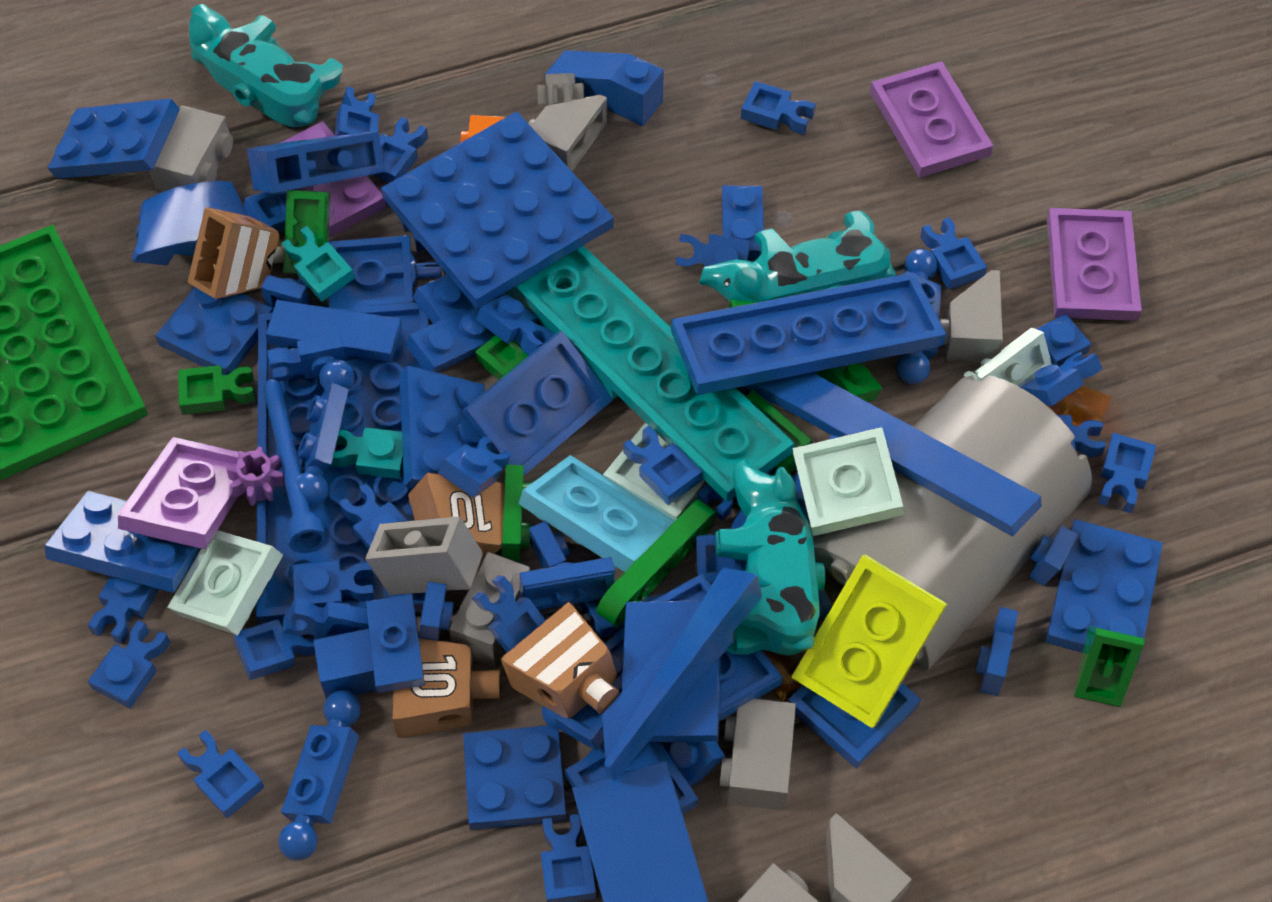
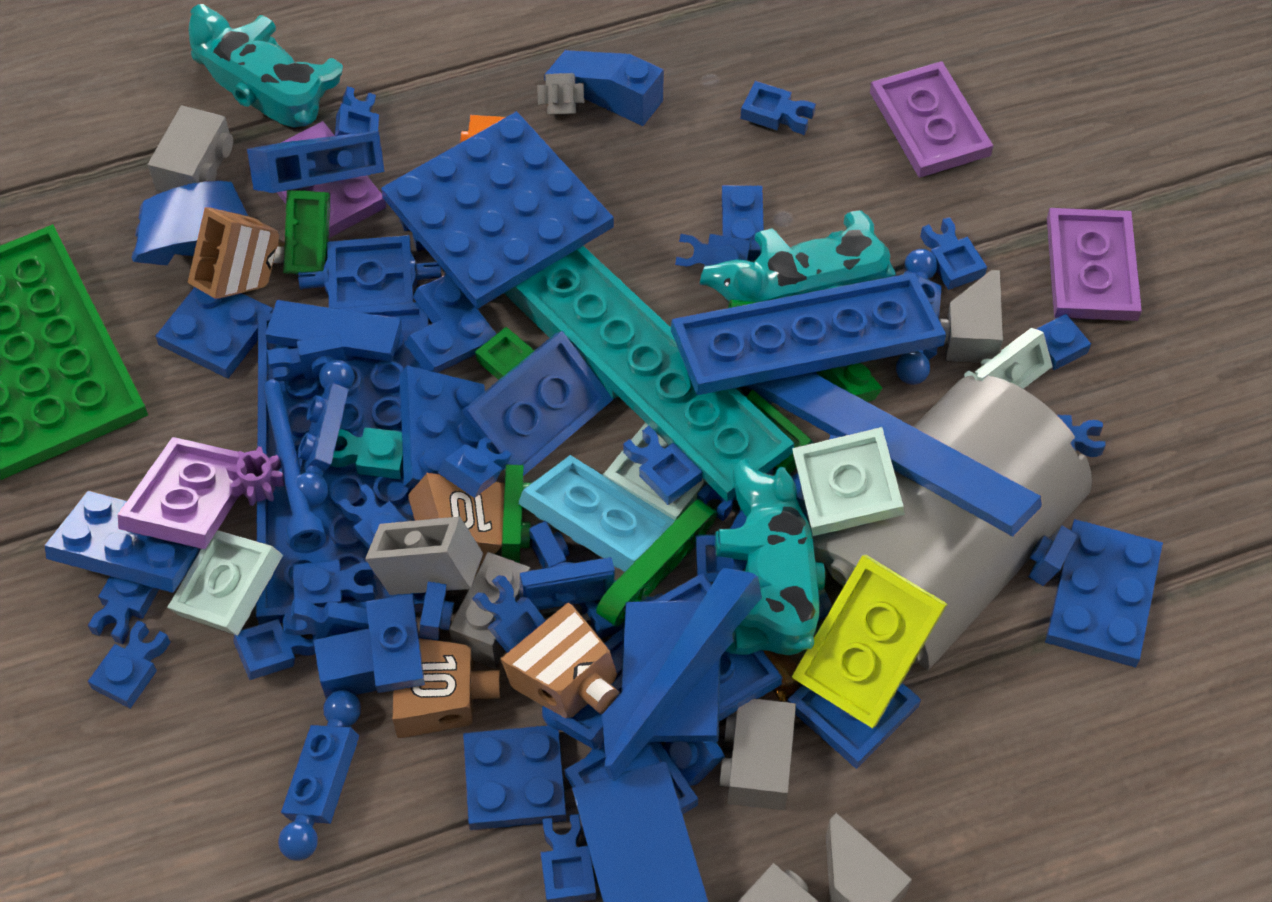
blue plate [48,98,180,179] -> none
blue plate [177,730,264,819] -> none
green plate [178,365,256,415] -> none
blue plate [244,191,287,233] -> none
blue plate [261,275,311,310] -> none
teal plate [281,226,355,302] -> none
blue plate [371,117,428,183] -> none
blue plate [476,294,555,355] -> none
light grey slope [528,95,607,171] -> none
blue plate [975,607,1018,696] -> none
blue plate [1020,352,1103,406] -> none
clear orange slope [1057,385,1112,426] -> none
green slope [1074,626,1144,707] -> none
blue plate [1098,433,1156,513] -> none

